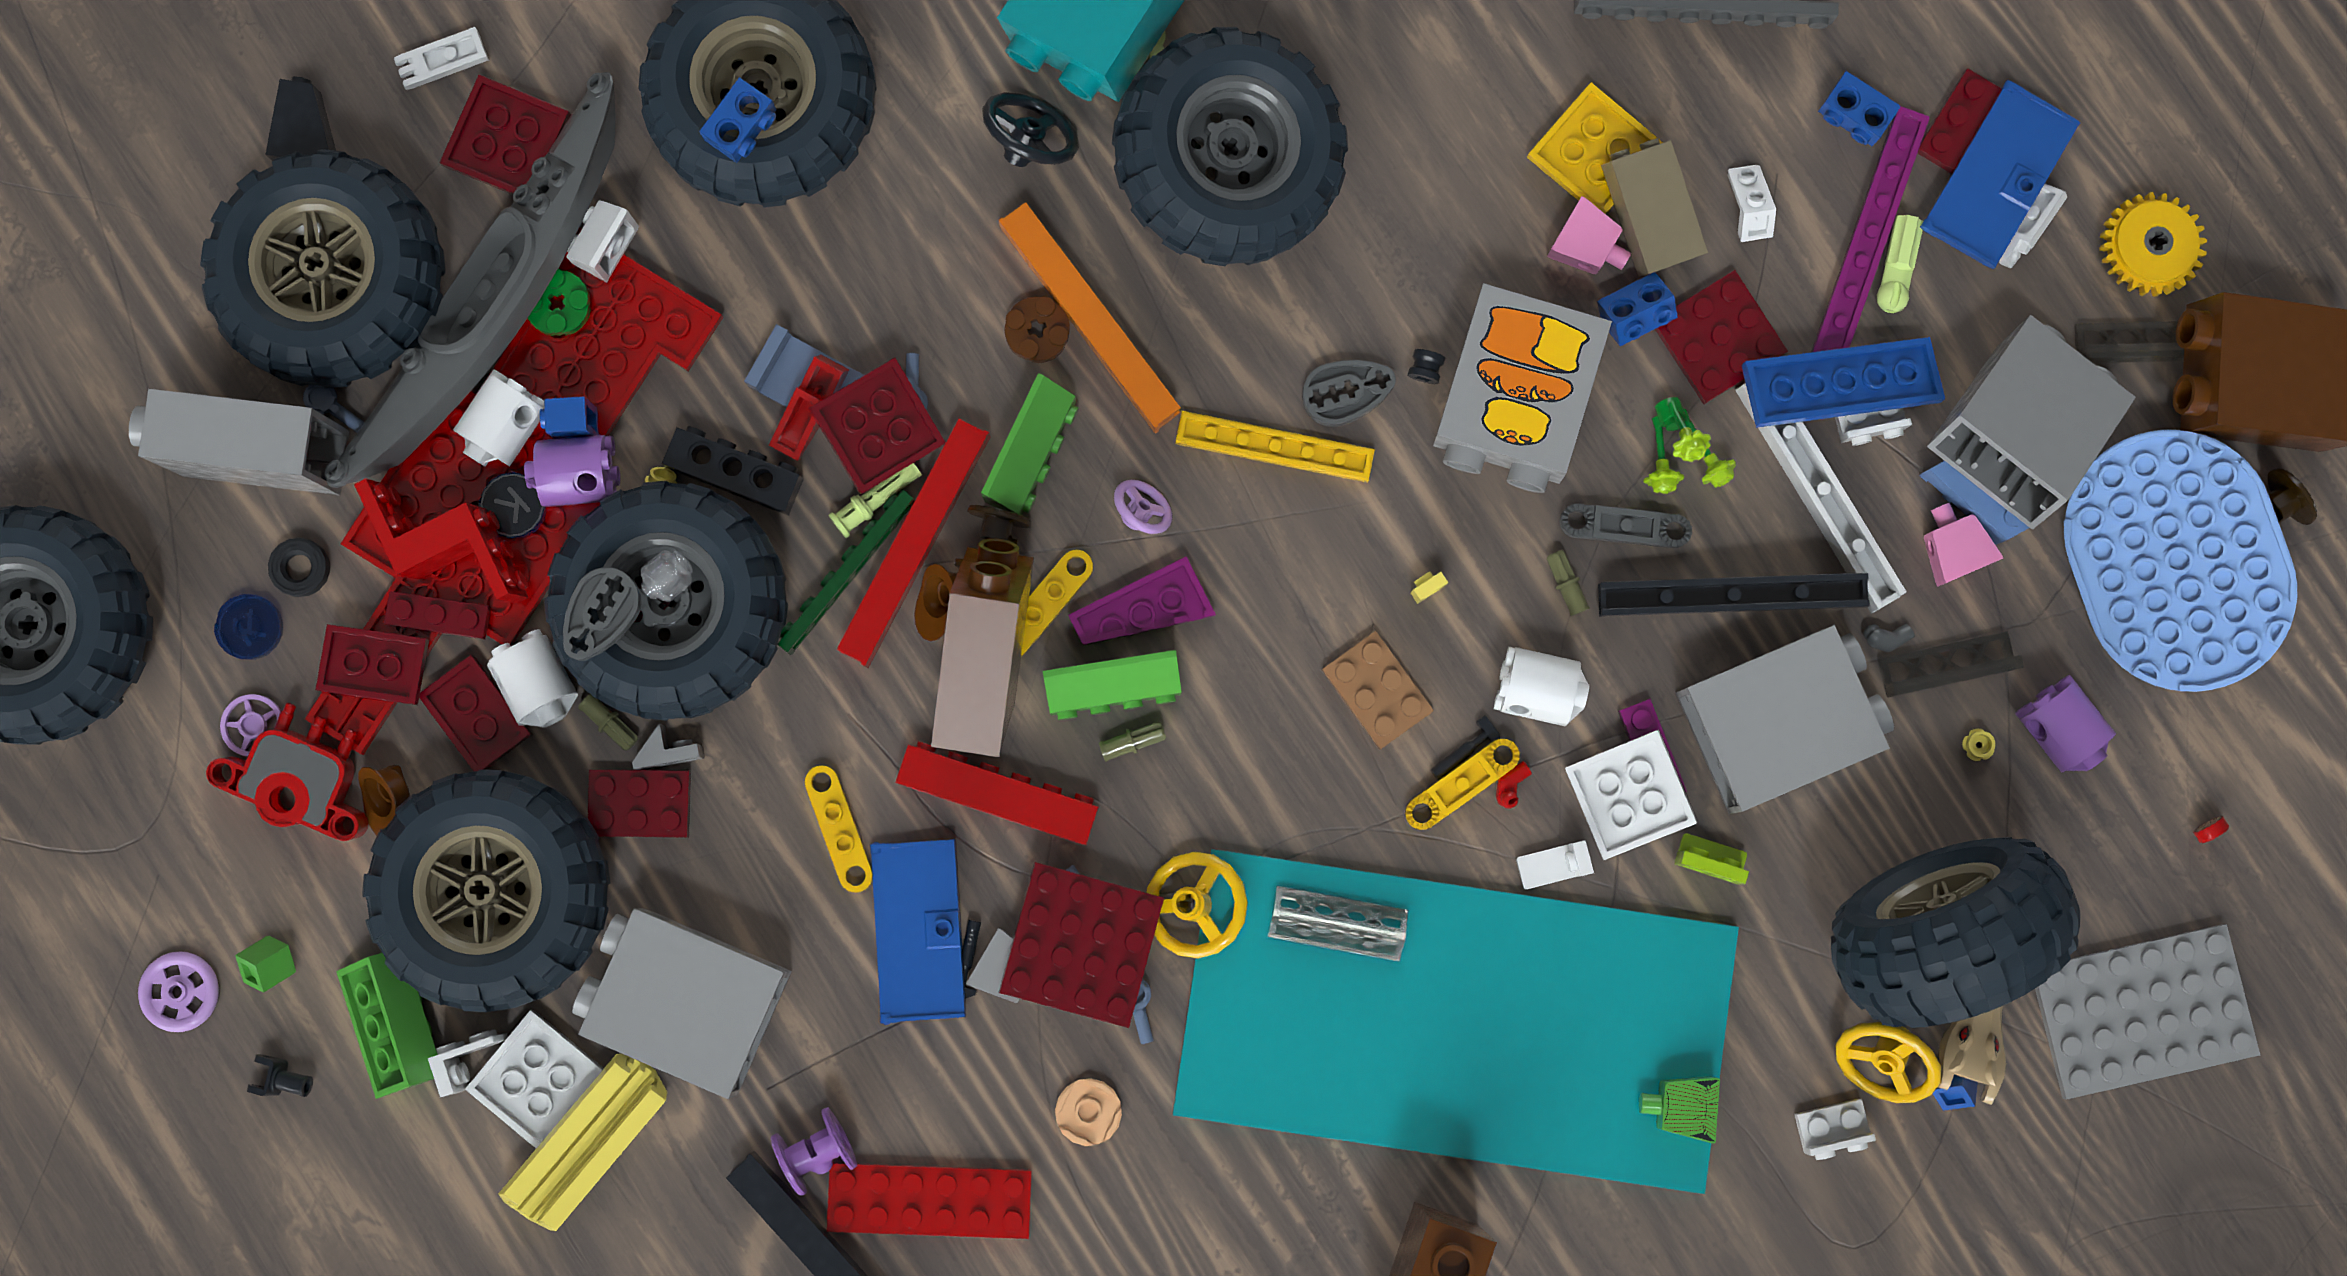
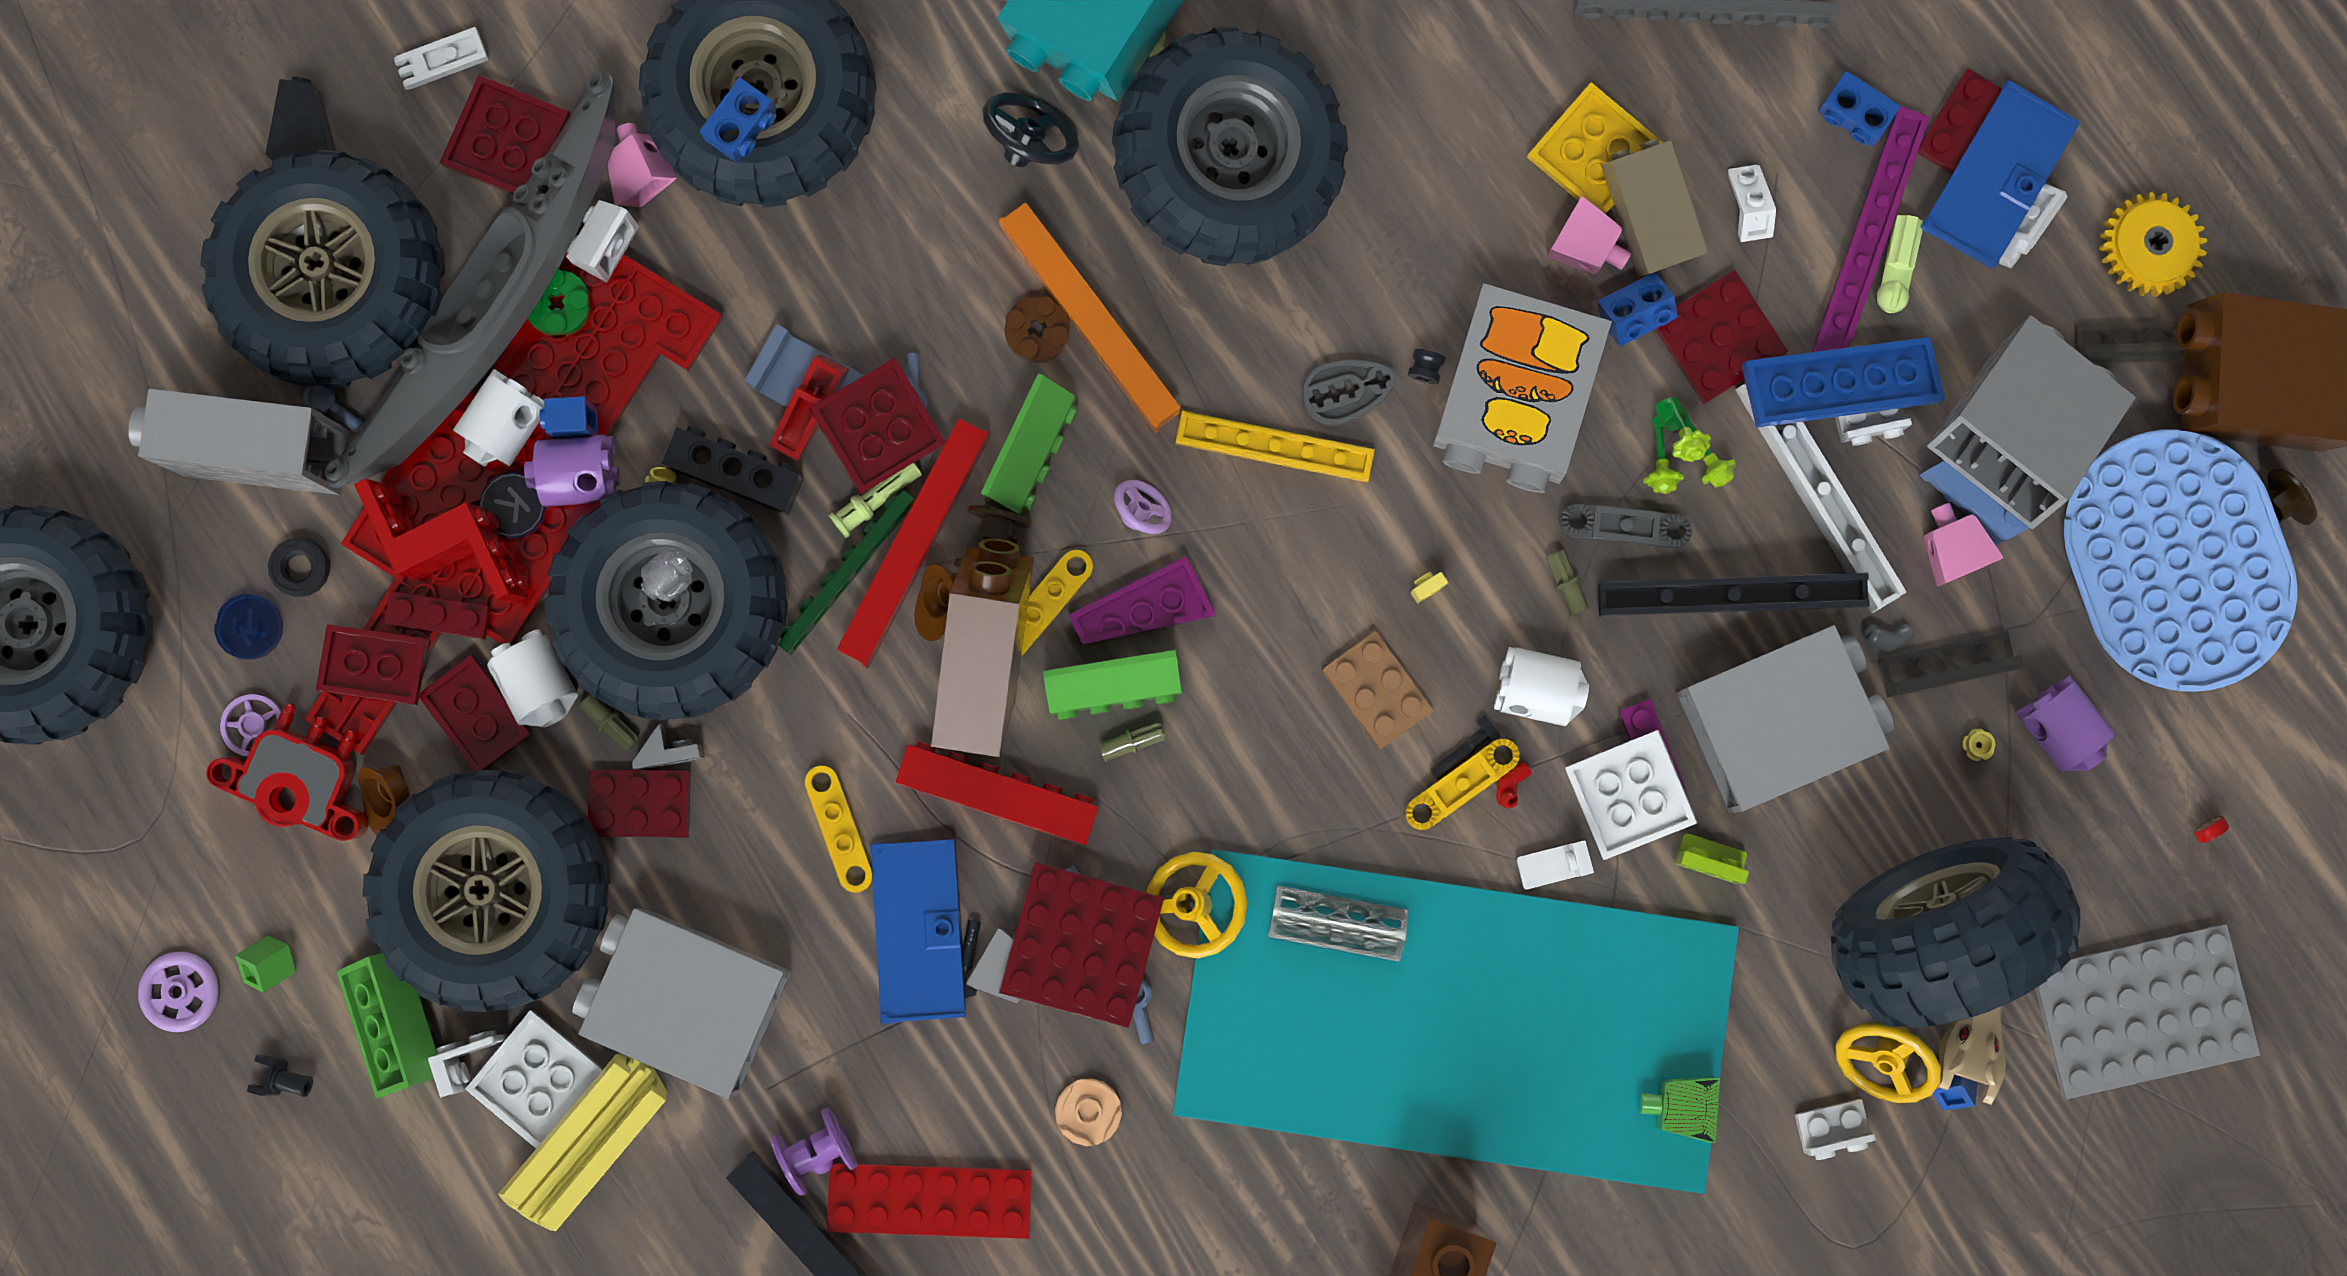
dark grey piece [563,567,641,661] -> none
none -> bright pink torso [607,123,677,207]

